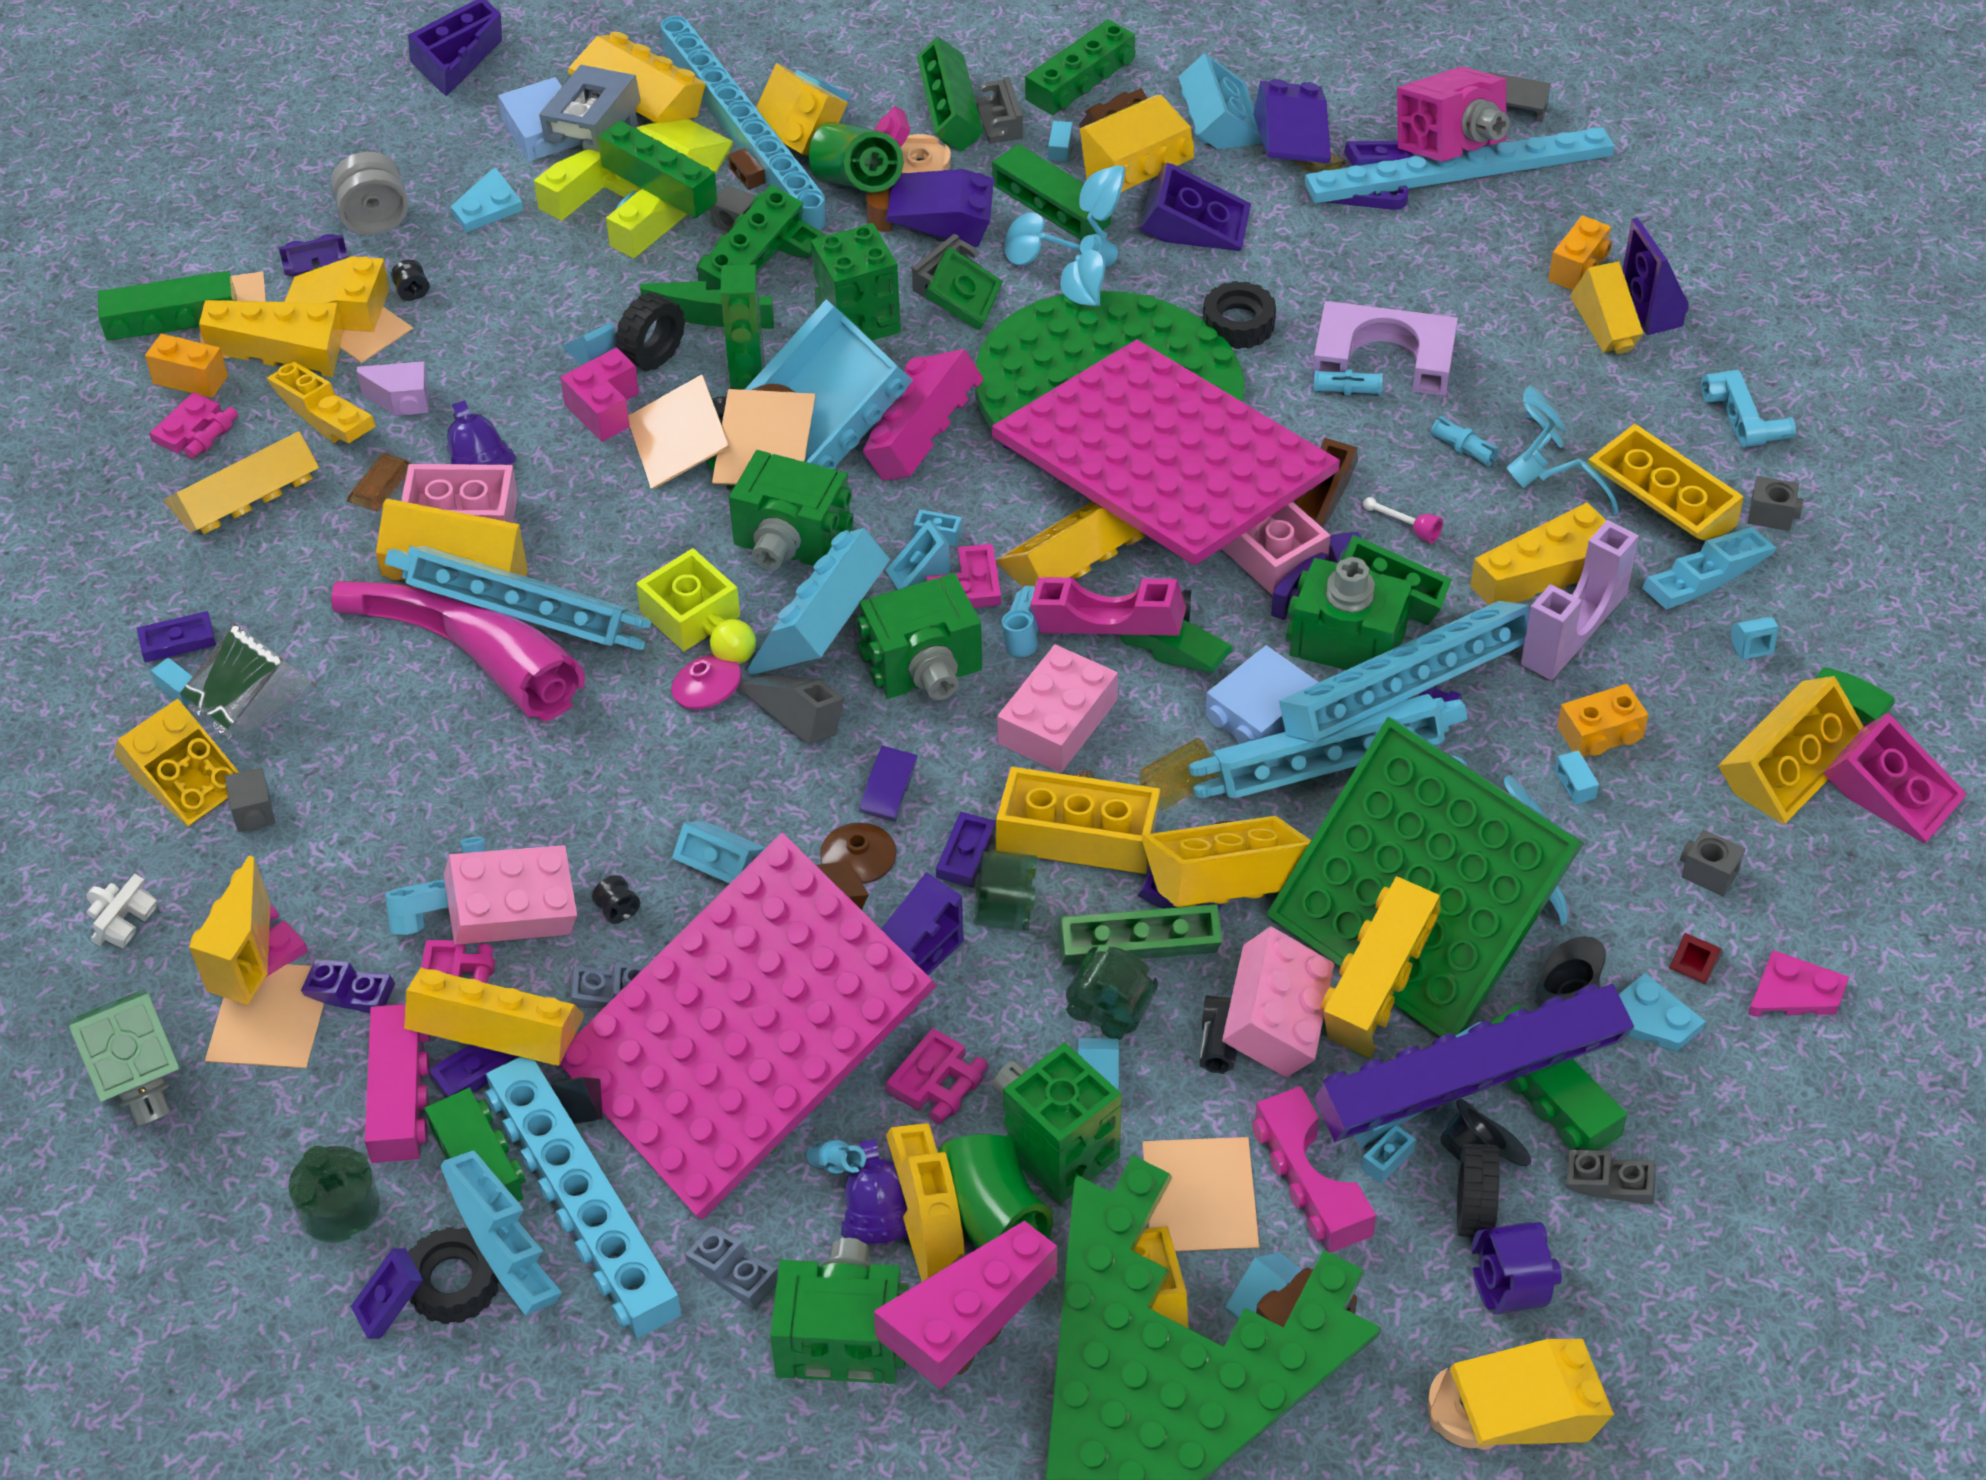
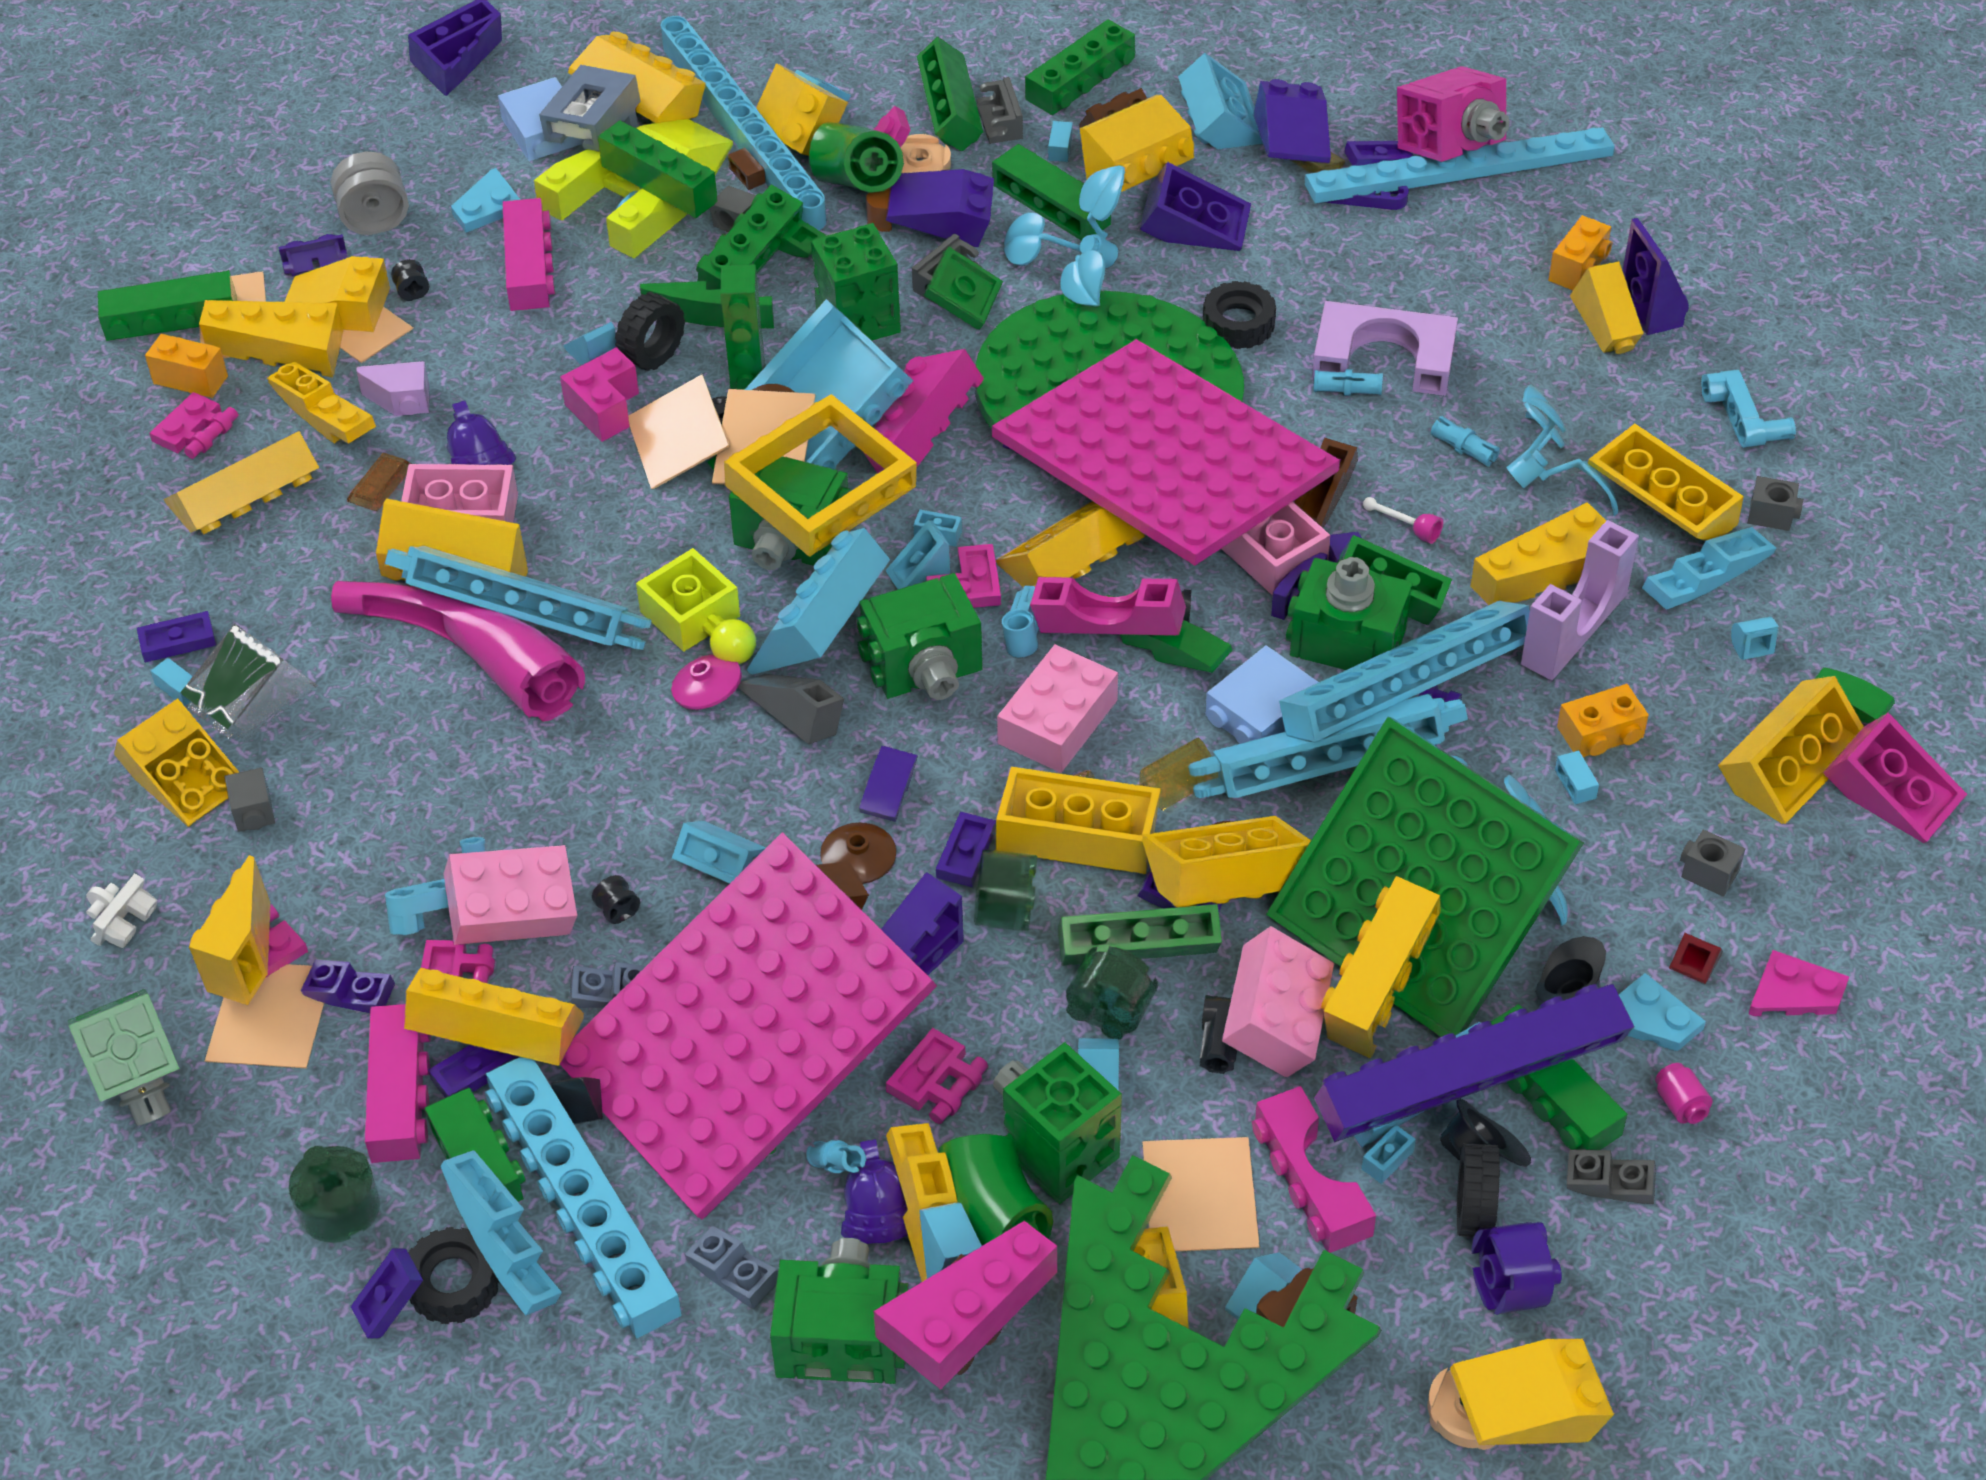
dark grey hinge [1489,72,1551,122] -> none
none -> dark pink brick [503,198,555,311]
none -> yellow window [724,394,917,557]
none -> medium azure slope [919,1202,982,1279]
none -> dark pink brick [1655,1063,1713,1124]

